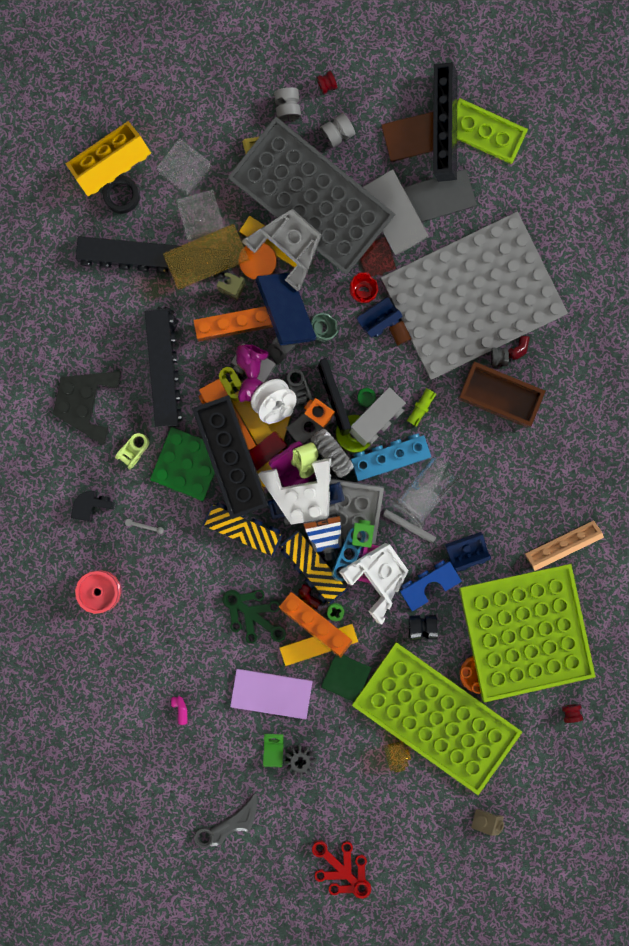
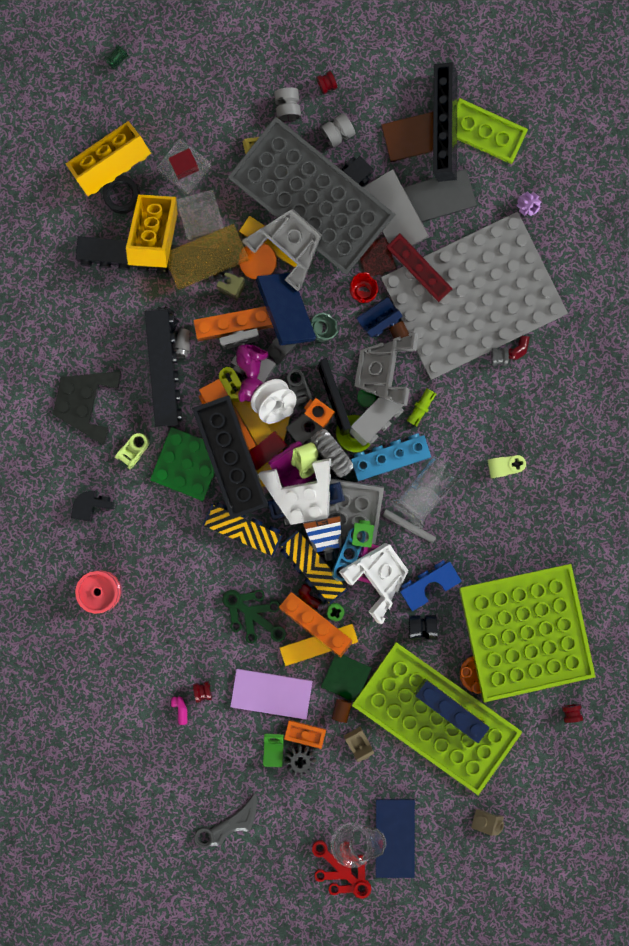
light grey hinge [125,519,164,534] -> none
clear yellow brick [384,741,411,772] -> none
dark blue bracket [445,532,491,572] -> none
reddish brown piece [457,362,546,428] -> none
light nougat plate [525,520,604,571] -> none
none -> clear green bush [104,45,129,71]
none -> yellow brick [126,194,178,268]
none -> dark red panel [169,148,199,180]
none -> light grey cone [173,328,190,358]
none -> dark red wheel [193,681,212,703]
none -> light grey plate [219,328,260,350]
none -> orange plate [284,720,326,749]
none -> reddish brown piece [331,699,352,723]
none -> clear piece [331,822,386,868]
none -> black brick [341,156,373,187]
none -> dark tan bracket [344,727,374,762]
none -> light grey wing [354,332,418,406]
none -> dark blue tile [376,799,415,878]
none -> dark red tile [386,233,453,302]
none -> dark blue brick [414,678,490,743]
none -> yellowish green piece [488,455,526,479]
none -> lavender gear [517,191,541,216]

